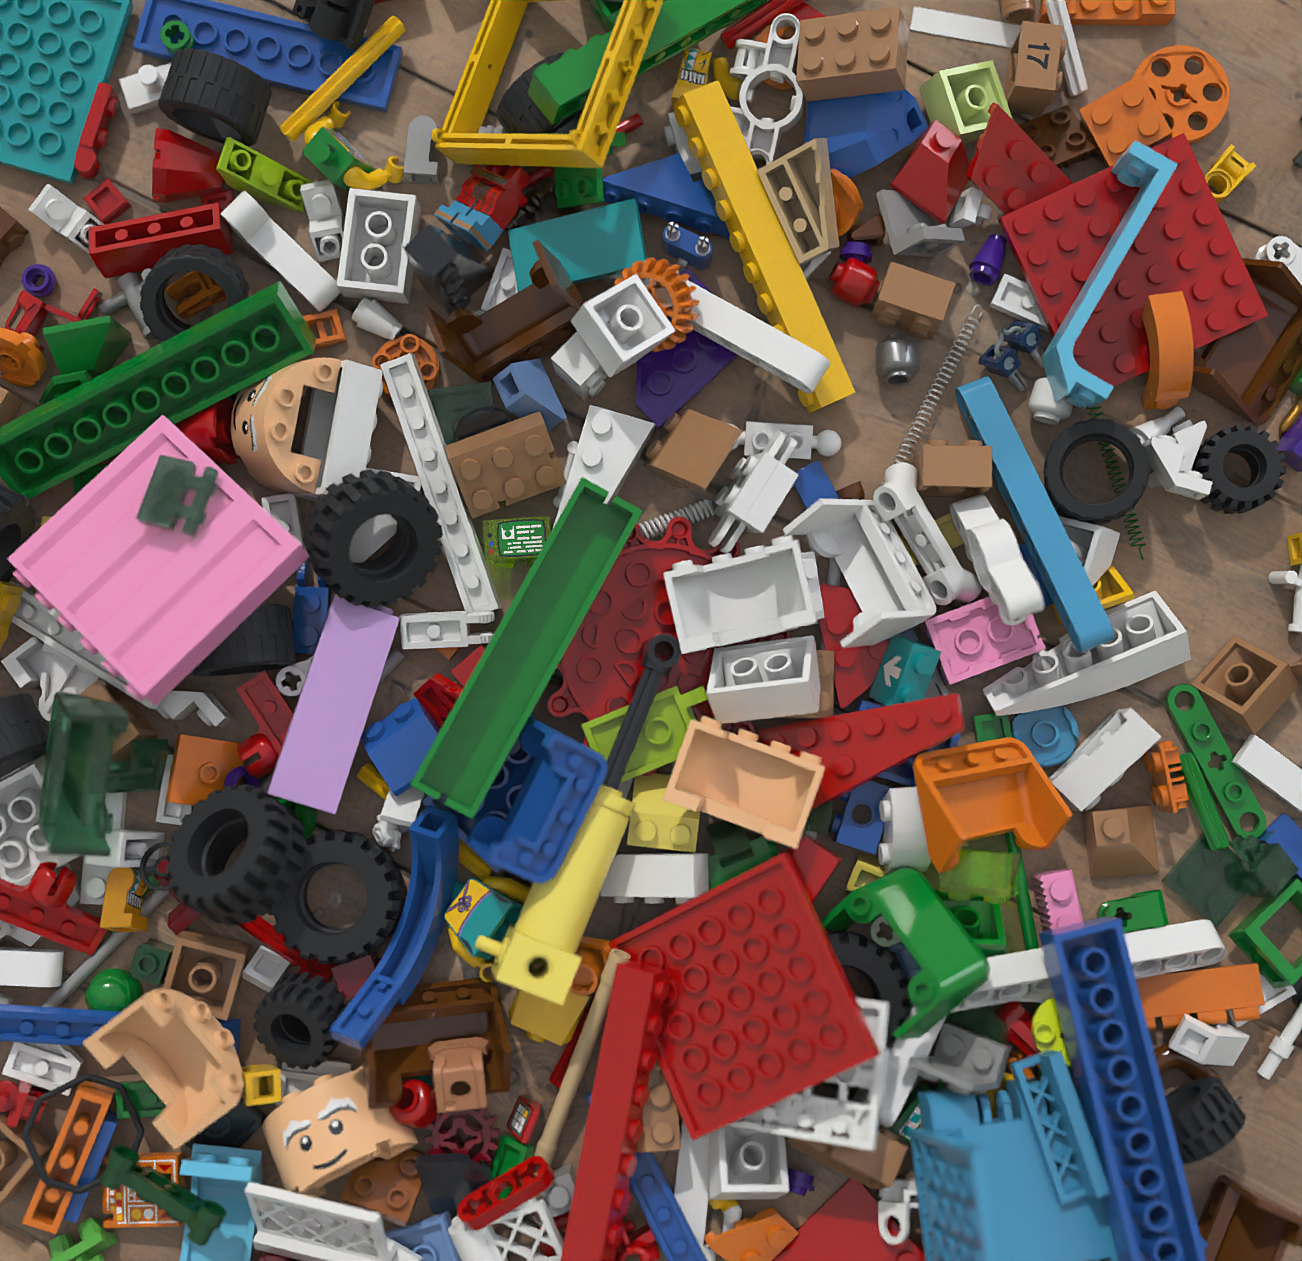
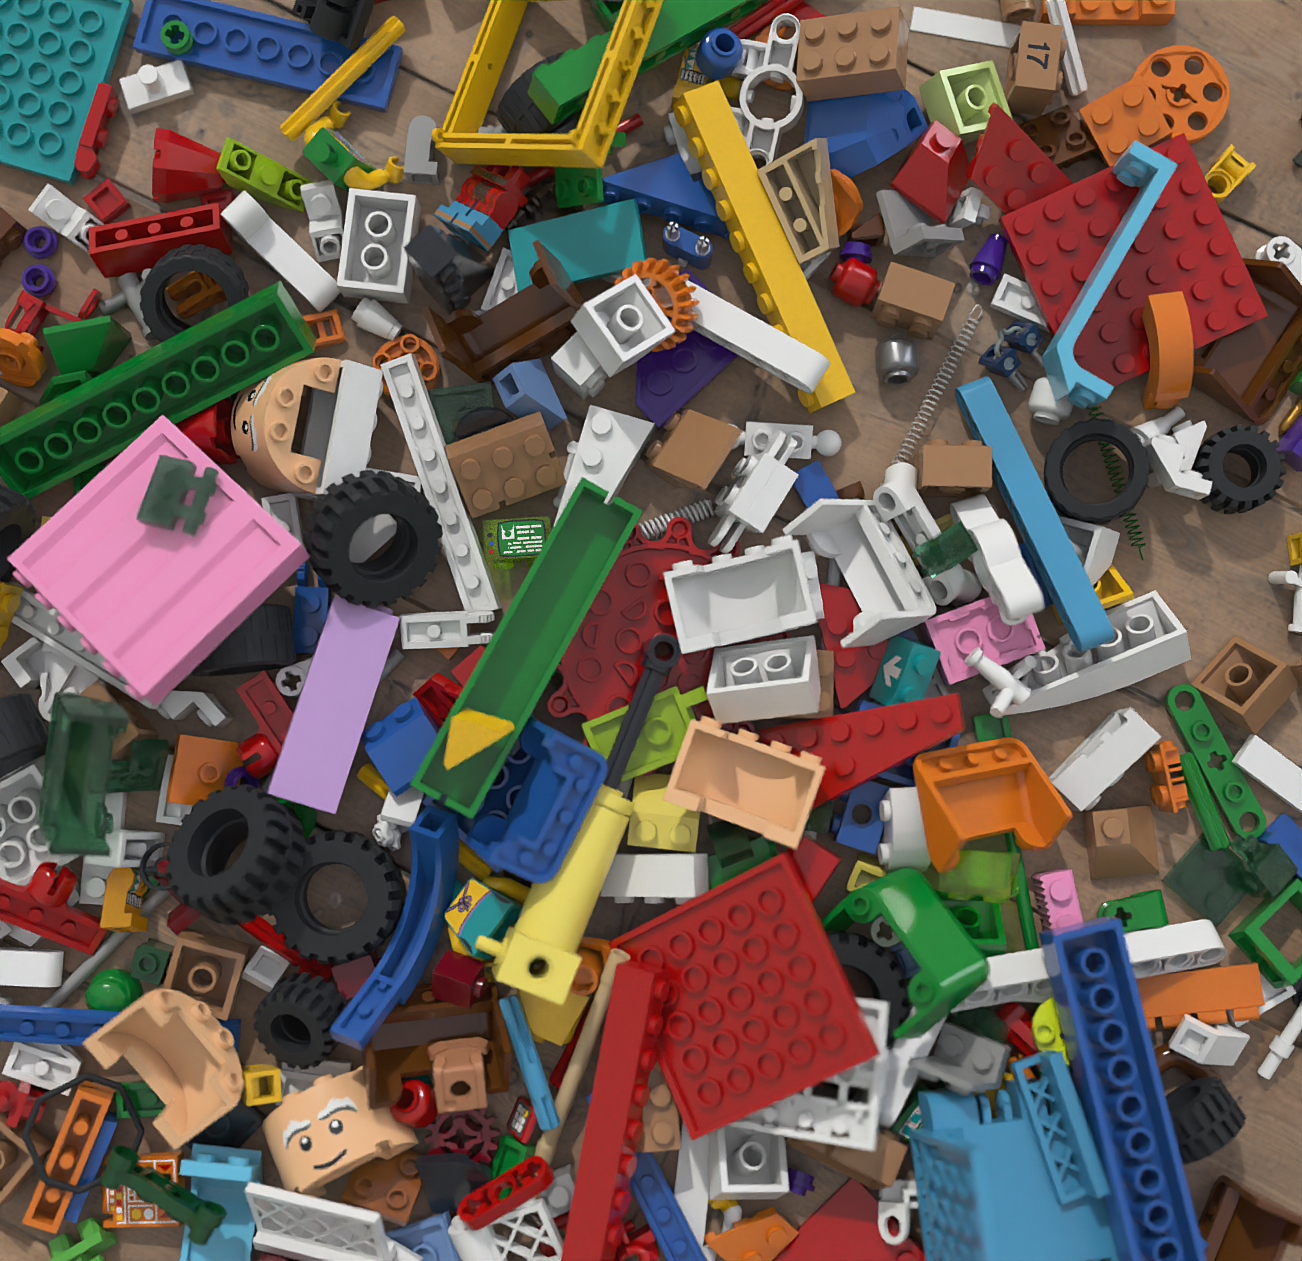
black tyre [158,48,273,146] -> none
dark azure tile [1010,706,1079,767] -> none
none -> dark purple plate [24,226,58,259]
none -> dark red brick [432,950,488,1010]
none -> yellow slope [444,708,515,770]
none -> dark azure axle [499,995,560,1131]
none -> blue head [695,28,743,80]
none -> clear green brick [912,520,979,578]
none -> white piece [964,647,1037,718]

